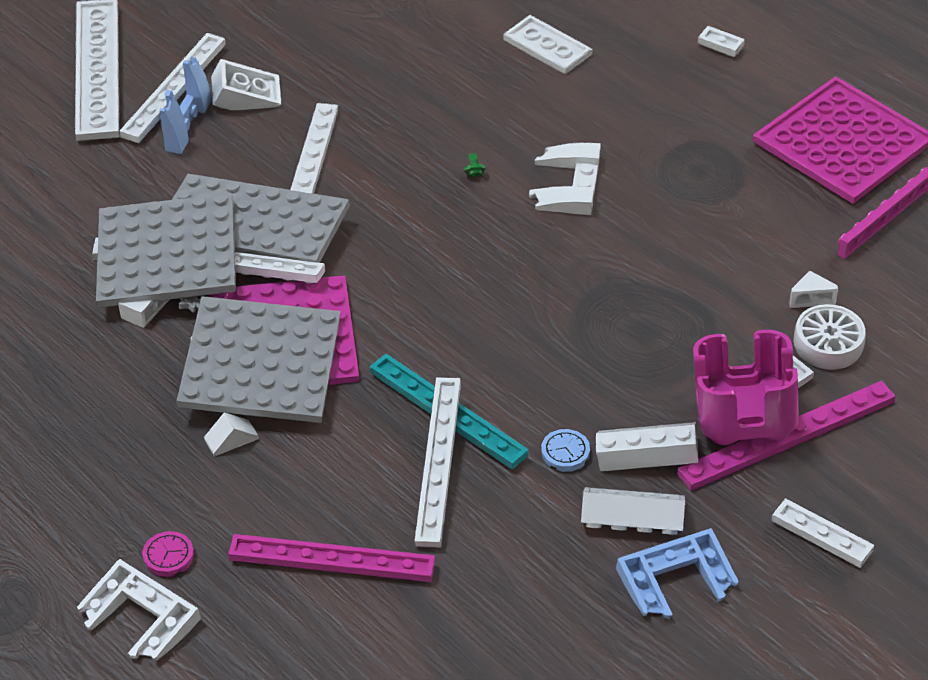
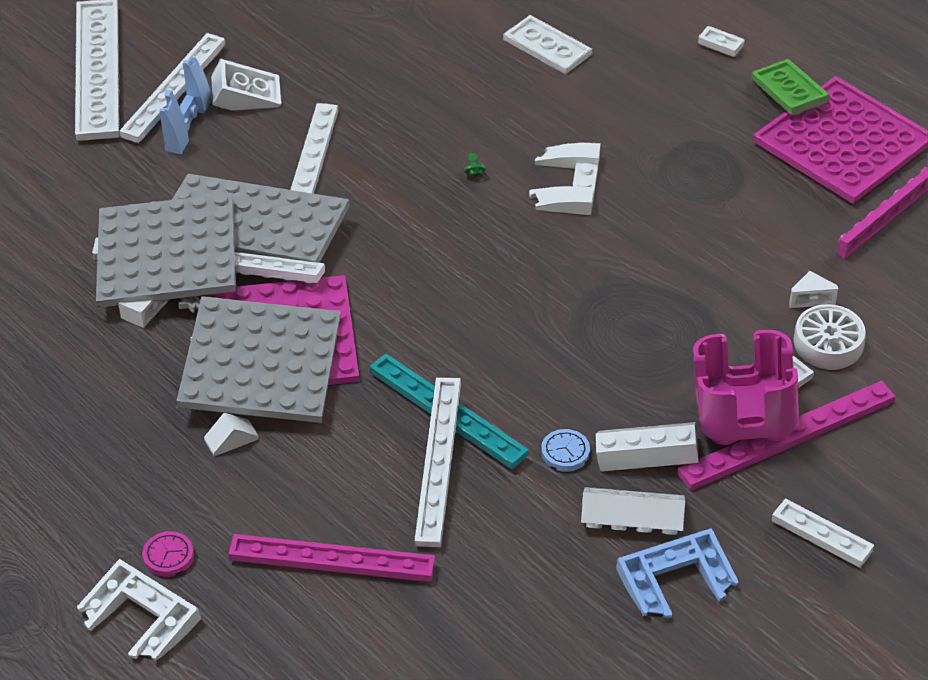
none -> bright green plate [751,59,830,115]

